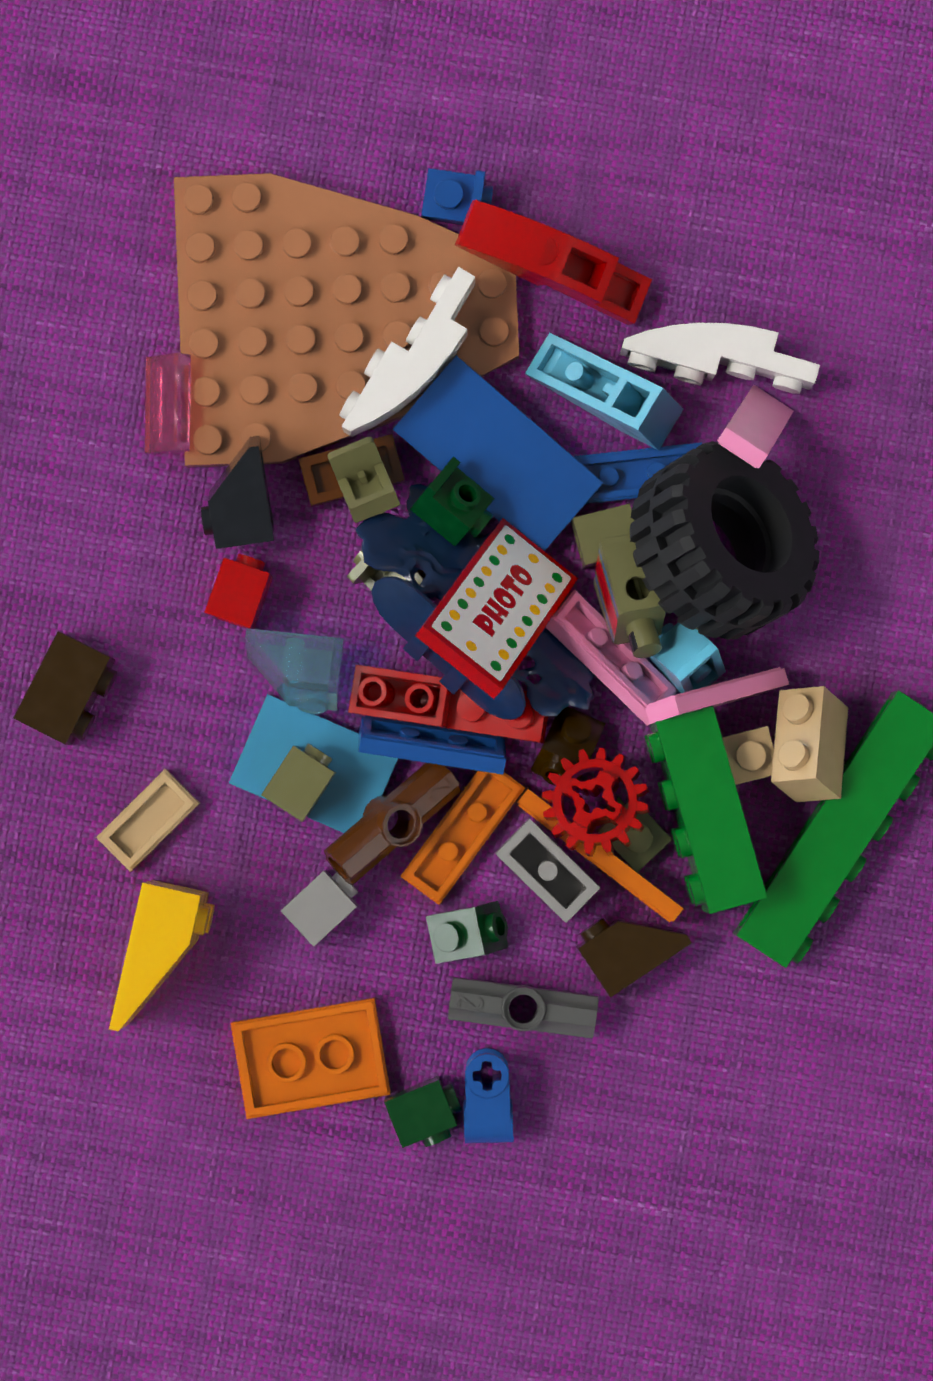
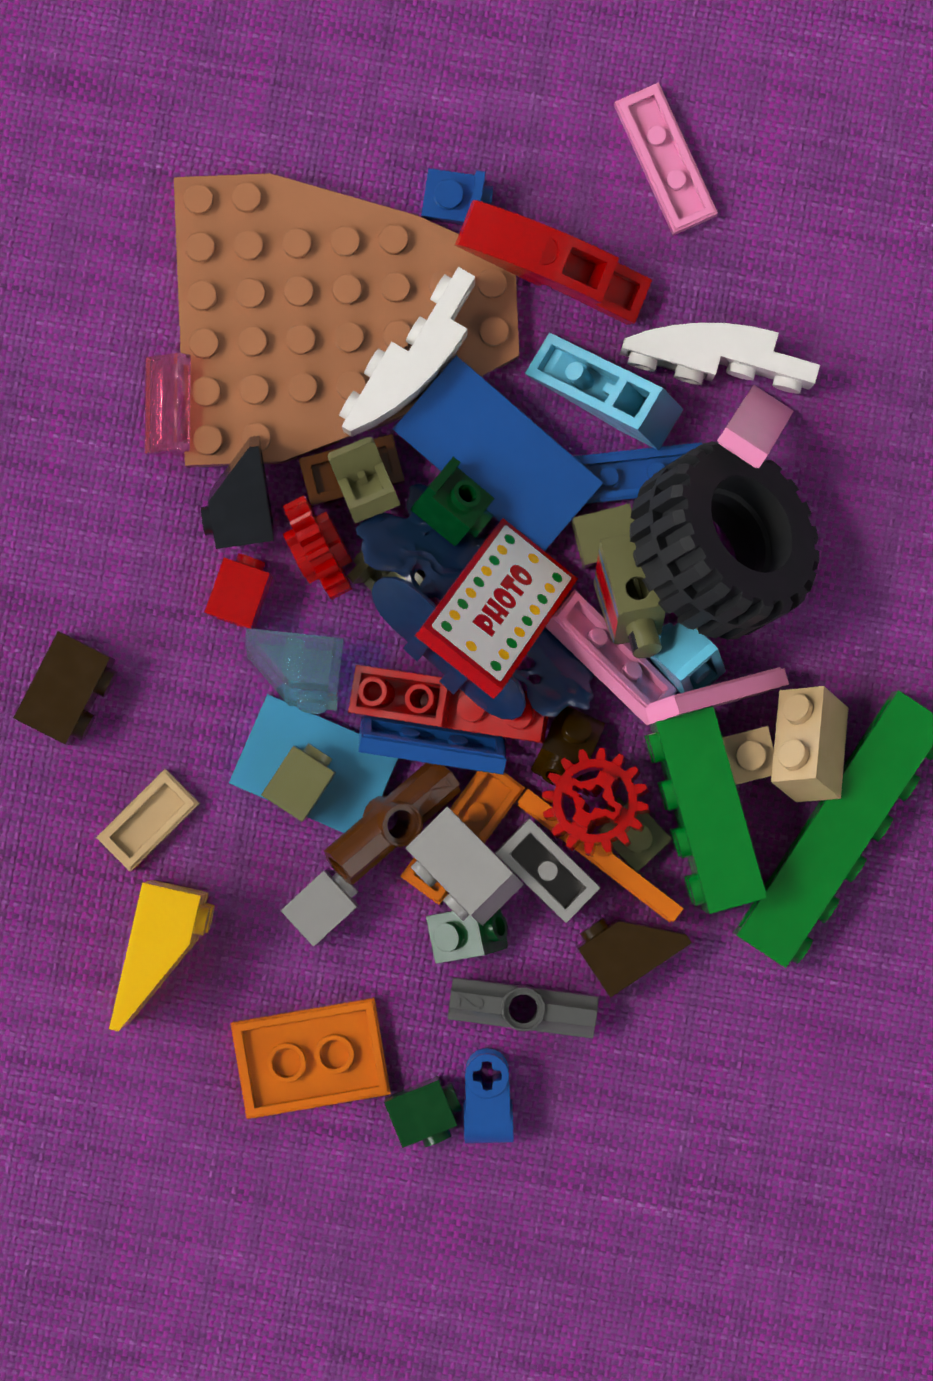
none -> red gear [283,495,353,600]
none -> light grey brick [406,807,524,926]
none -> bright pink tile [614,82,718,236]

